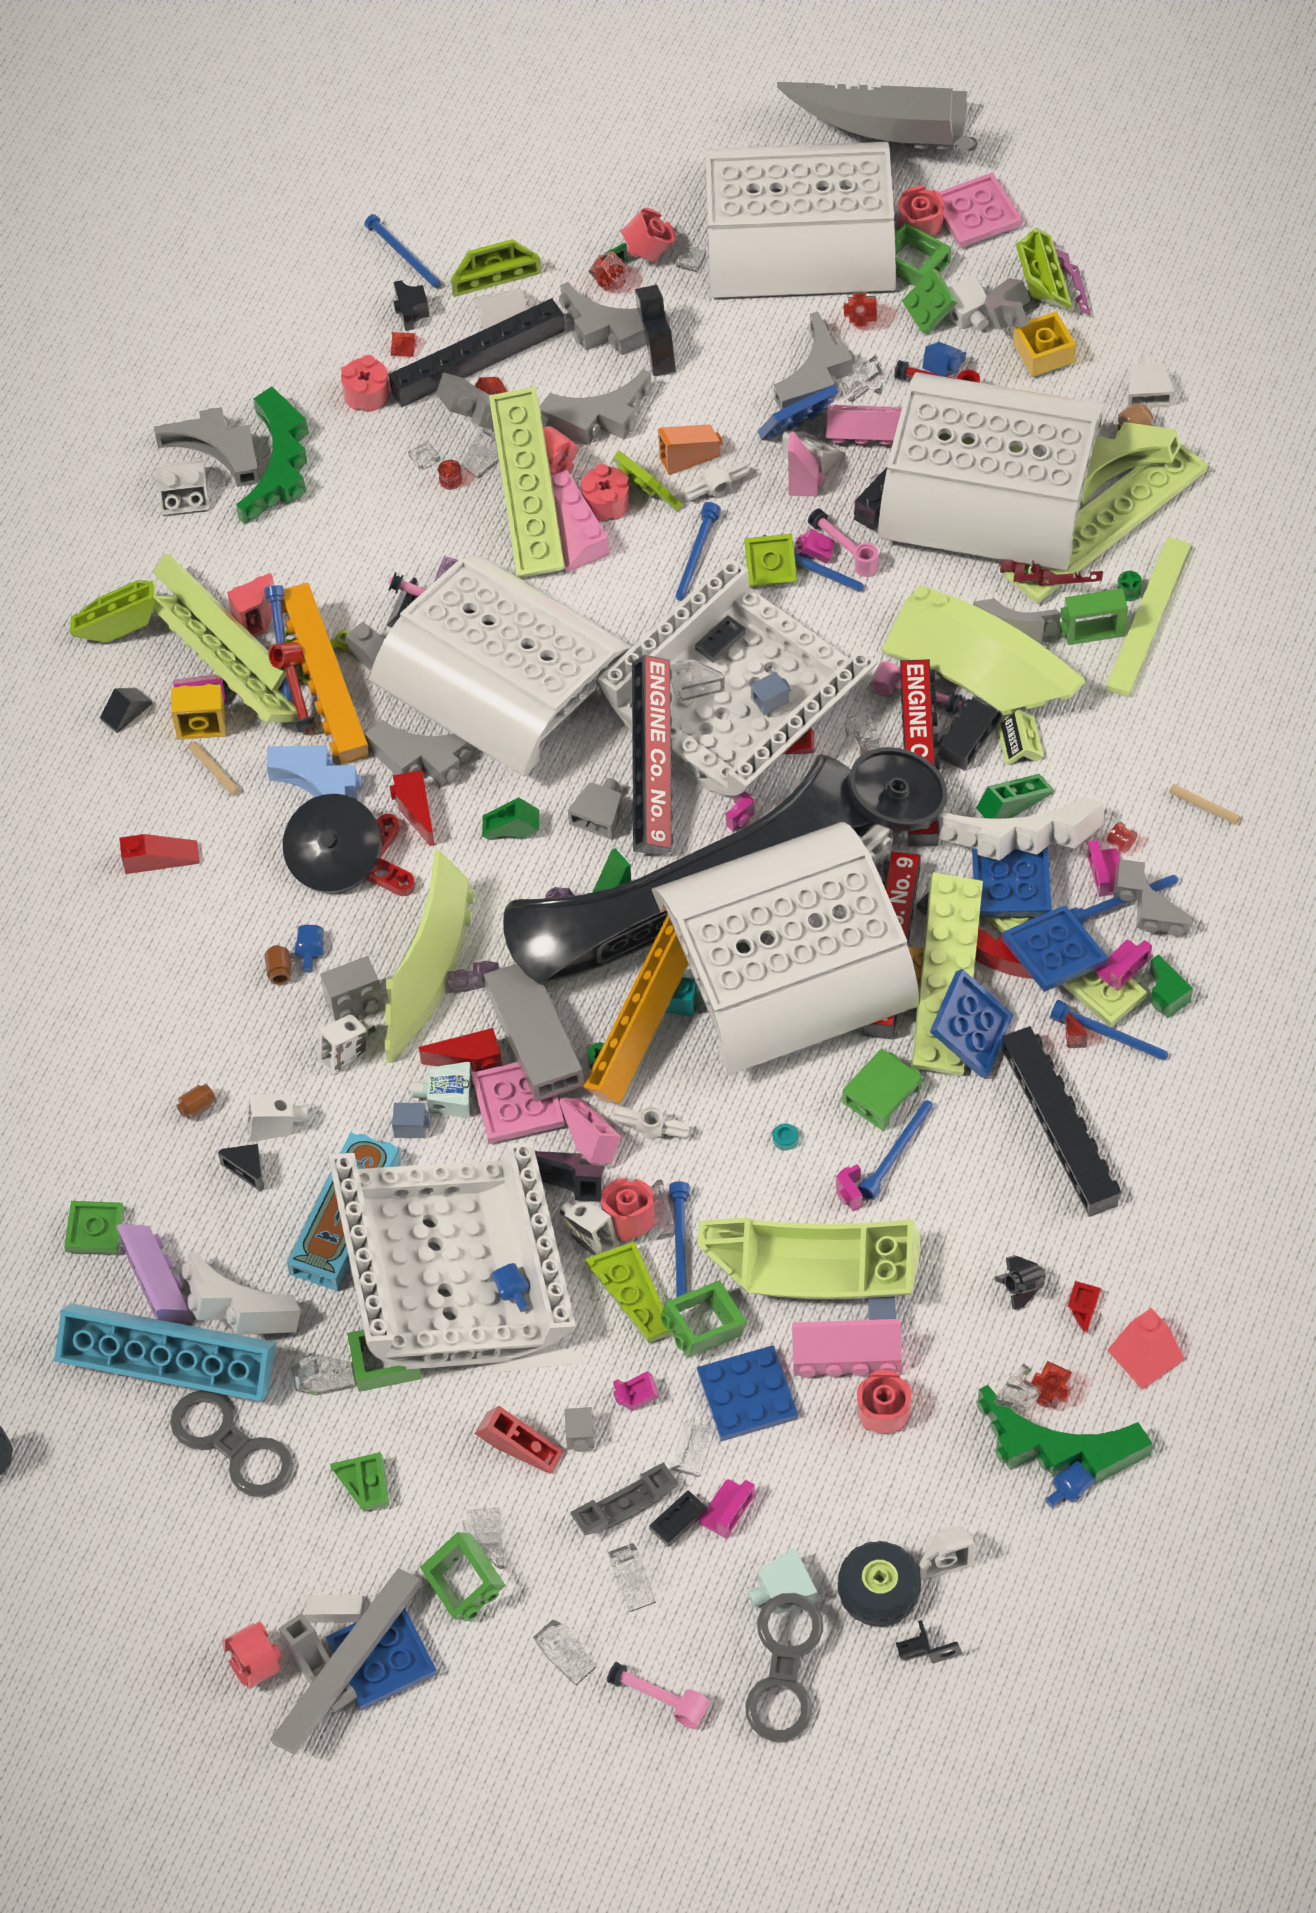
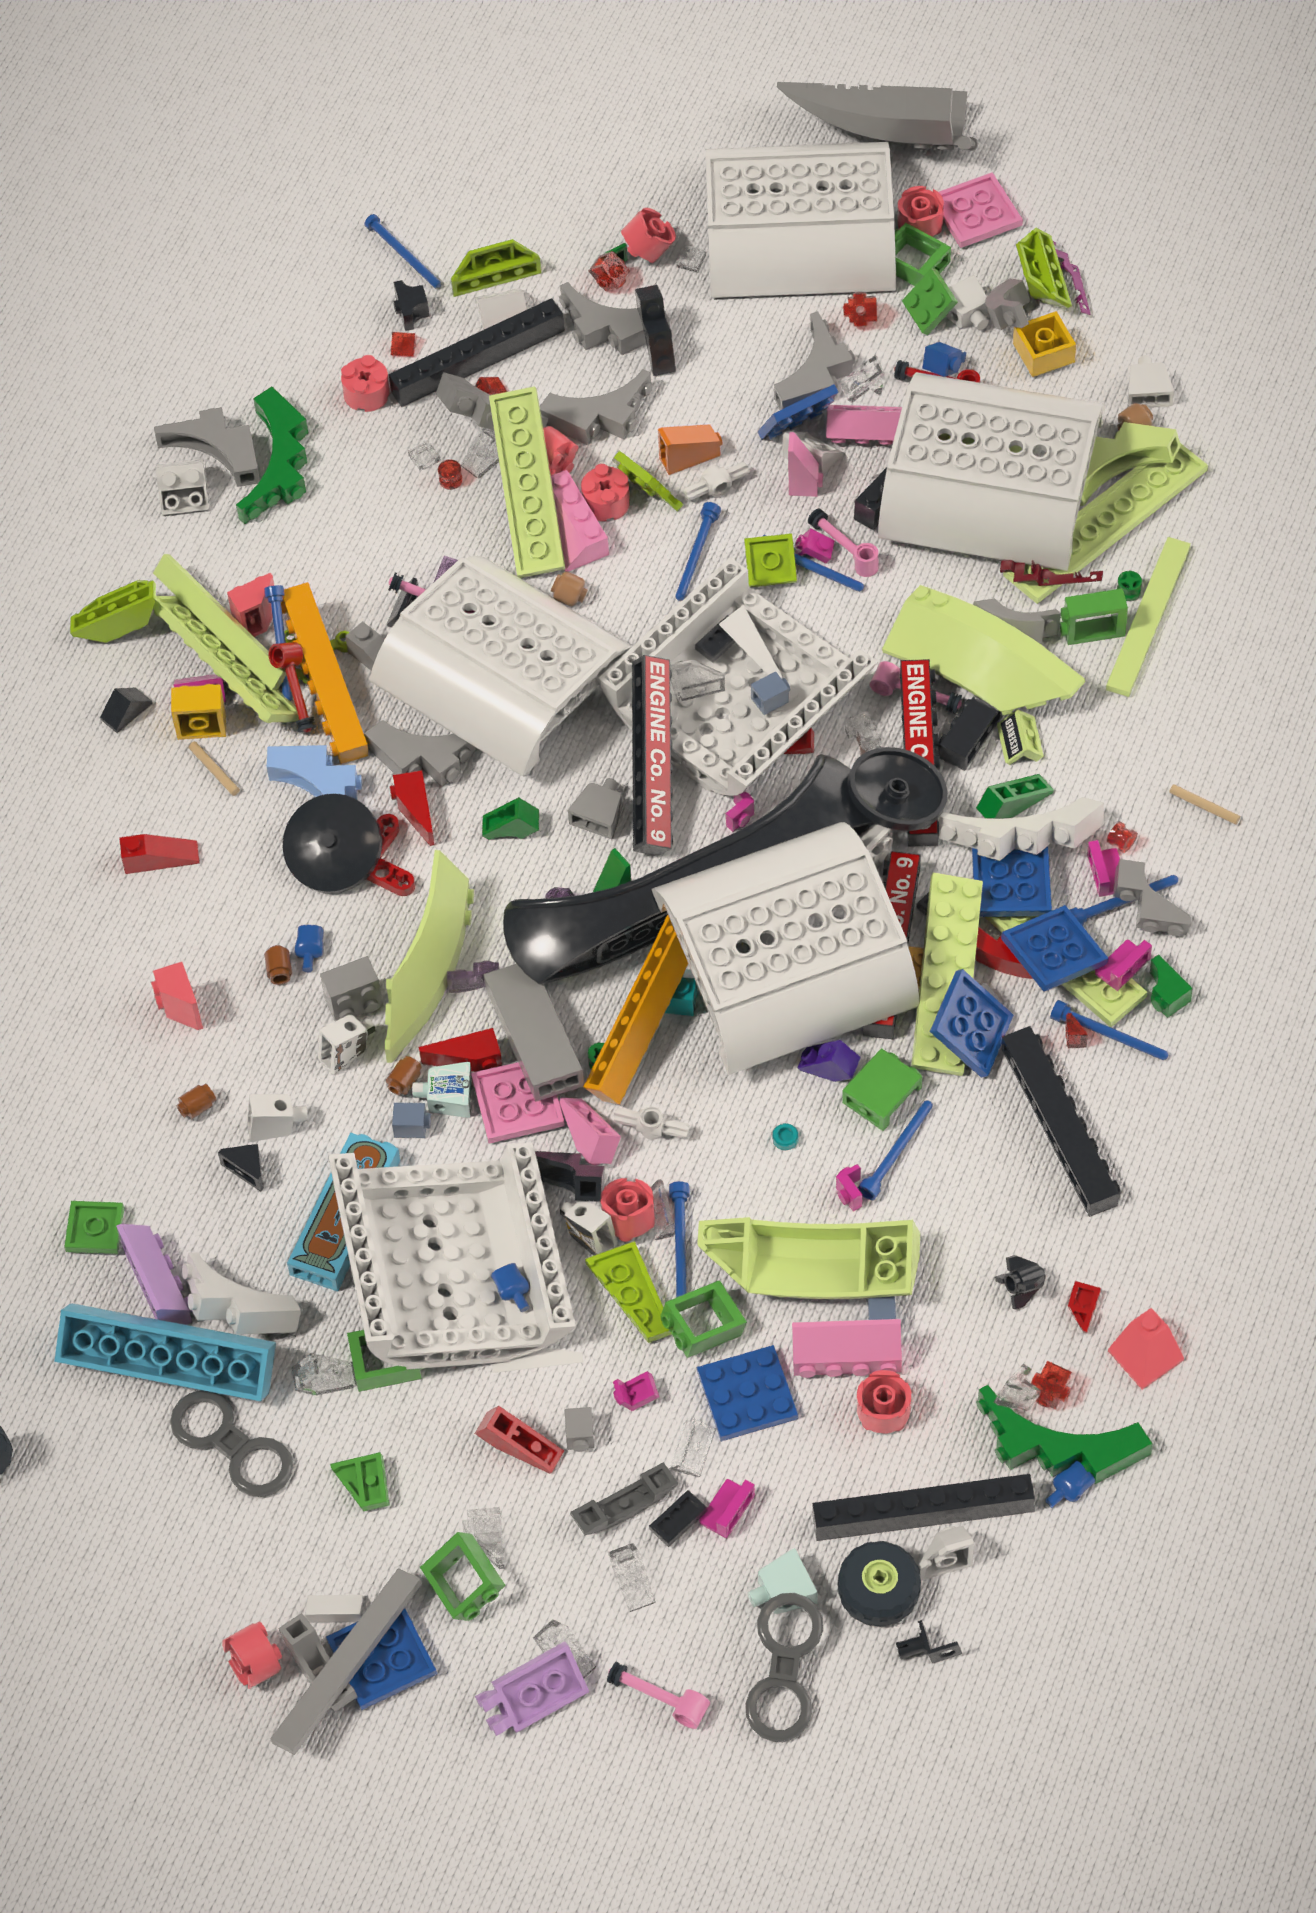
none -> coral slope [151,962,203,1030]
none -> dark orange brick [386,1056,422,1095]
none -> lavender tile [475,1641,590,1736]
none -> medium nougat head [551,571,588,607]
none -> white sticker [719,605,782,678]
none -> dark purple slope [797,1040,861,1082]
none -> black brick [812,1474,1035,1541]

